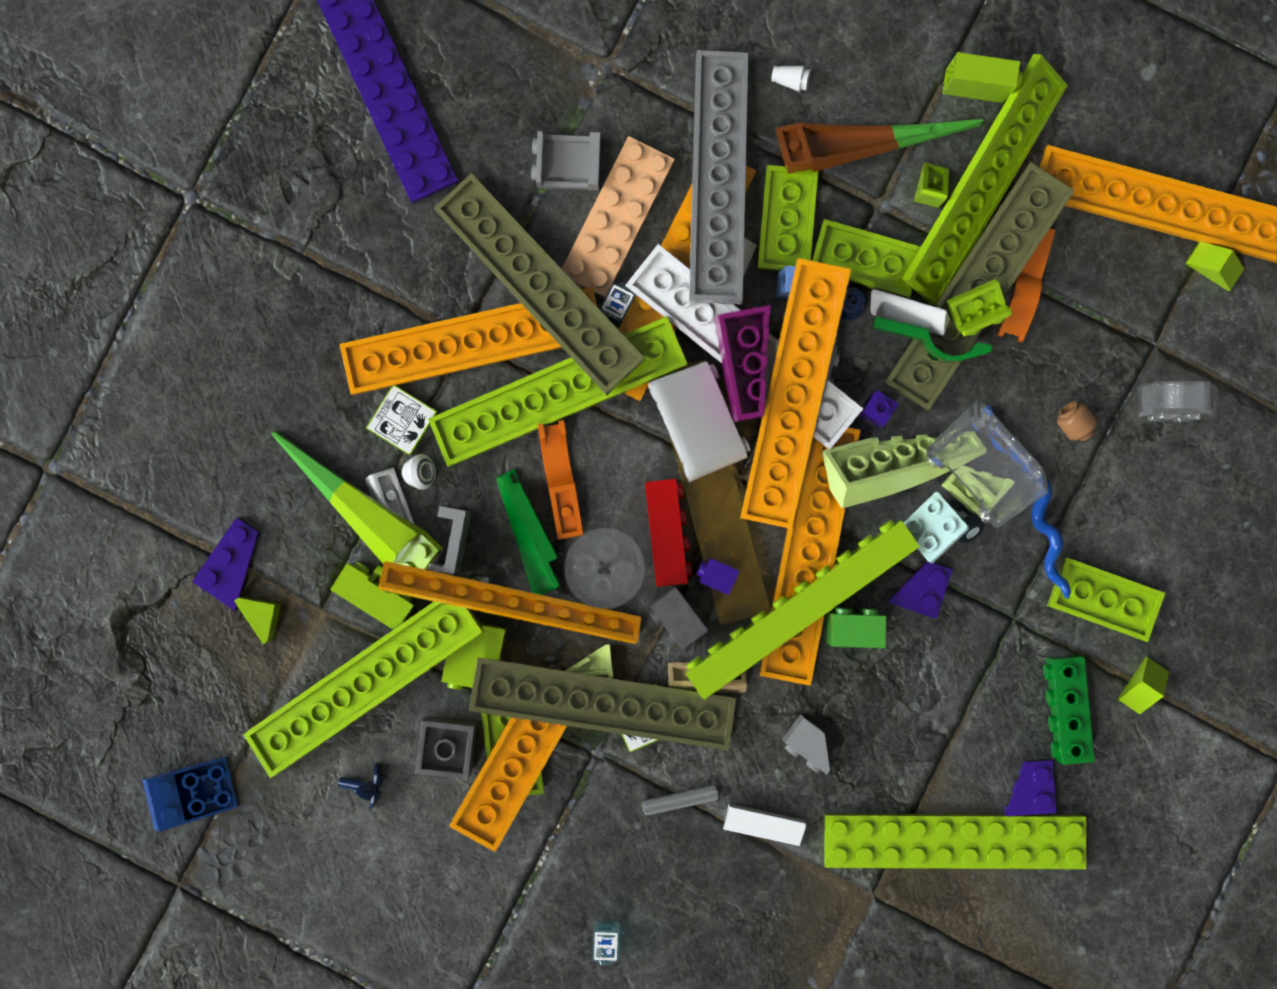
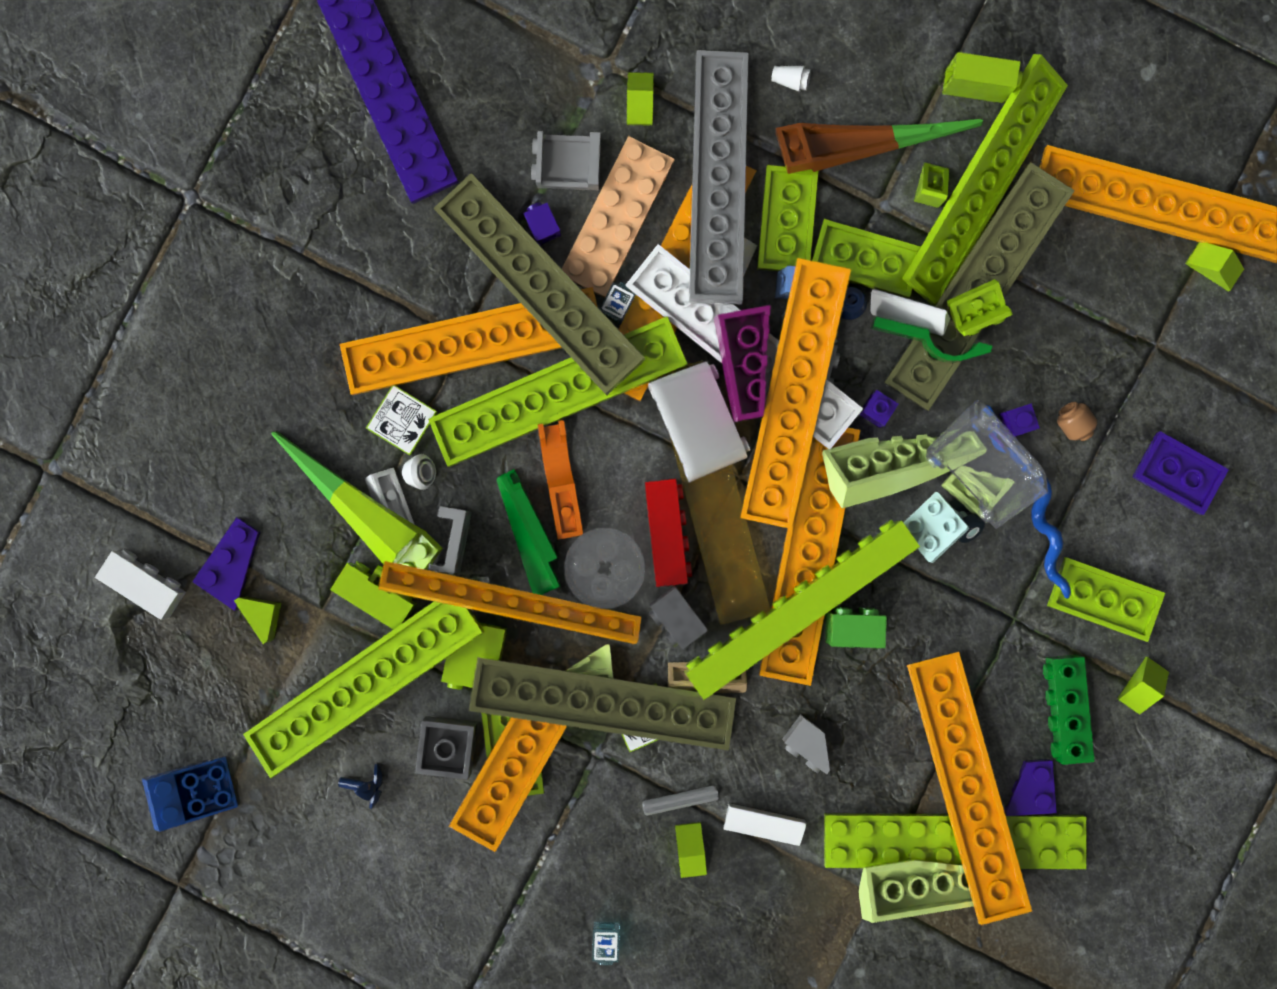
dark purple brick [696,558,740,595] -> none
dark purple wing [887,561,953,619] -> none
orange piece [997,229,1056,343] -> none
clear brick [1139,381,1211,422] -> none
none -> white brick [95,549,186,620]
none -> dark purple brick [523,202,561,246]
none -> lime slope [627,73,654,126]
none -> lime slope [675,822,707,878]
none -> yellowish green wedge [859,860,974,923]
none -> light orange plate [907,652,1032,925]
none -> dark purple brick [999,403,1040,438]
none -> dark purple plate [1132,431,1229,515]

